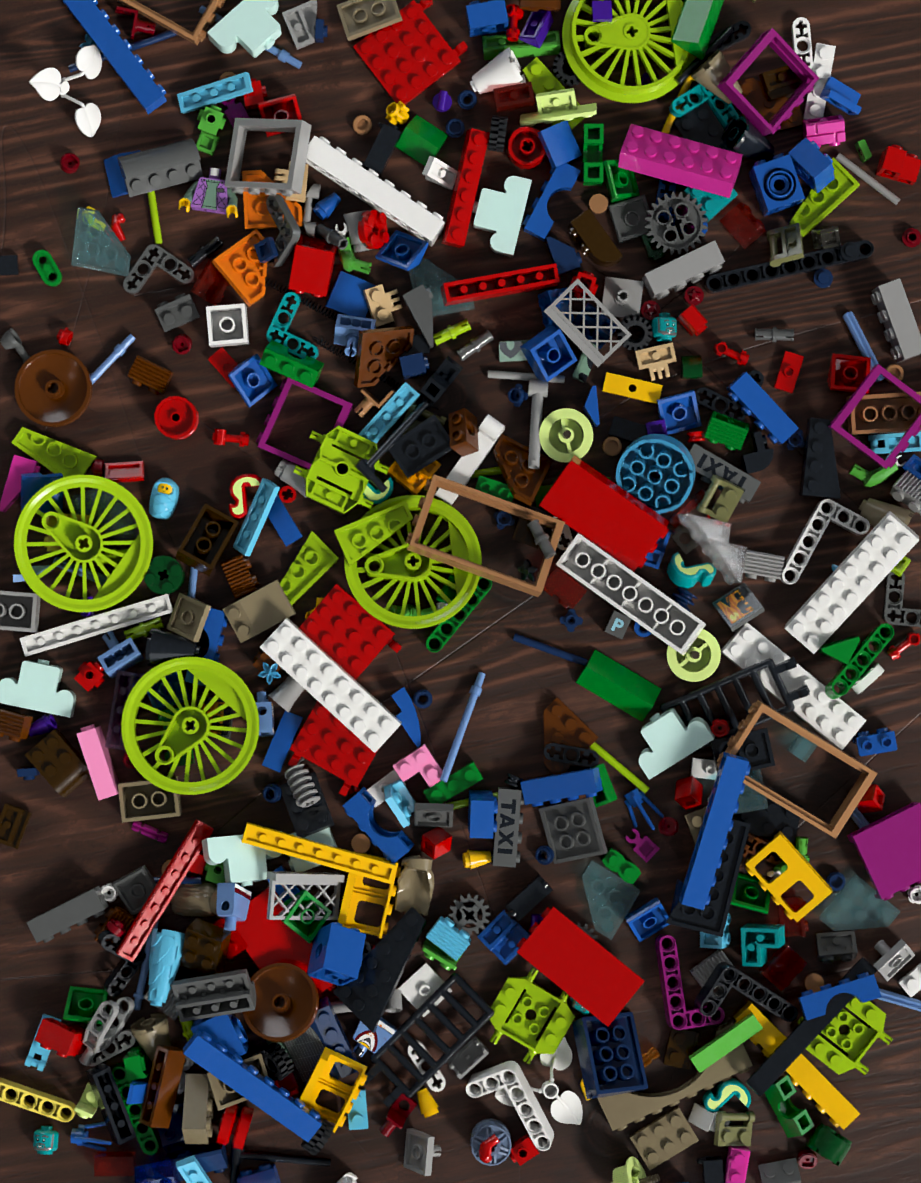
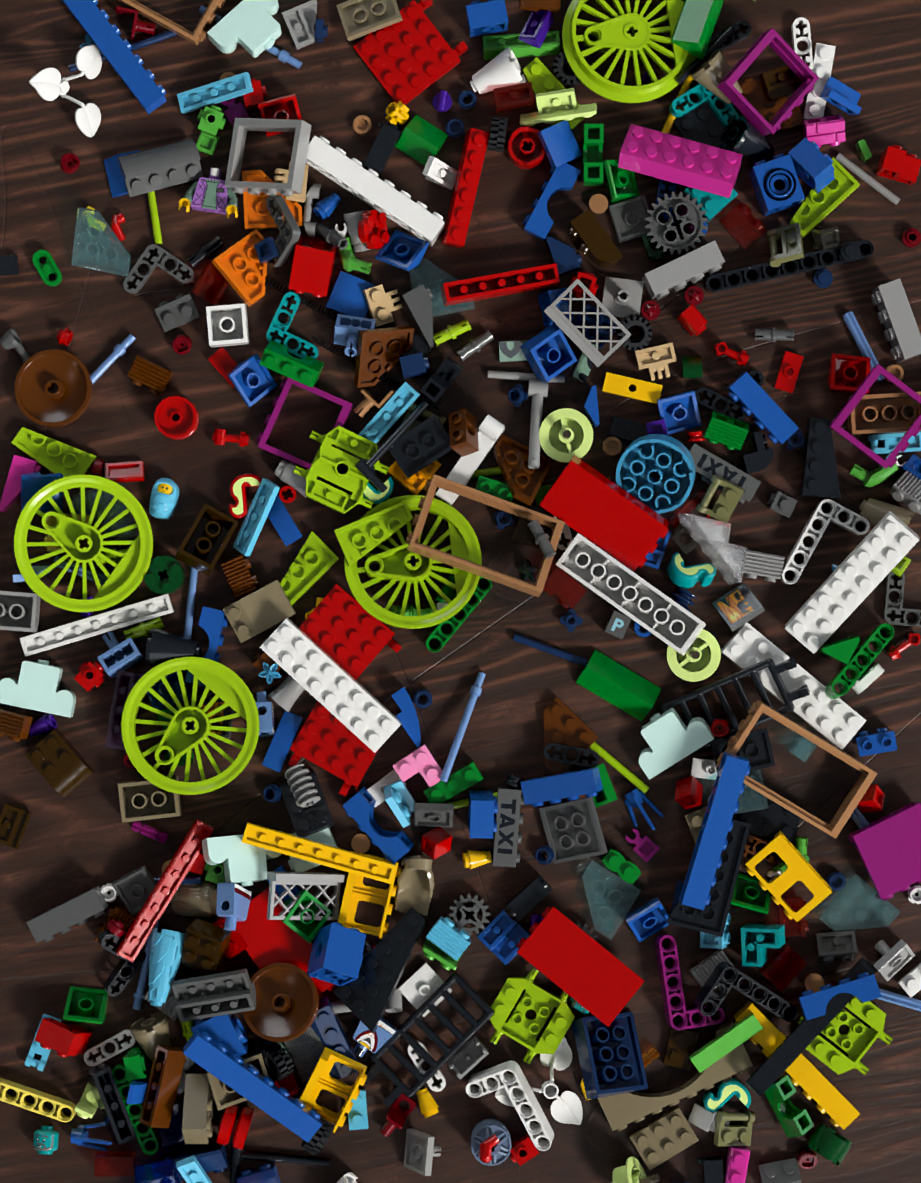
dark blue plate [17,767,40,780] -> none
bright pink brick [77,724,119,801] -> none
light grey piece [79,997,135,1066] -> none
dark tan plate [166,592,211,642] -> none
light aqua brick [472,176,532,258] -> none
red bar [506,4,524,42] -> none
dark purple tile [591,1,612,22] -> none
teal head [652,313,677,342] -> none
dark red tile [658,817,679,836] -> none
none -> dark grey bracket [767,491,798,518]

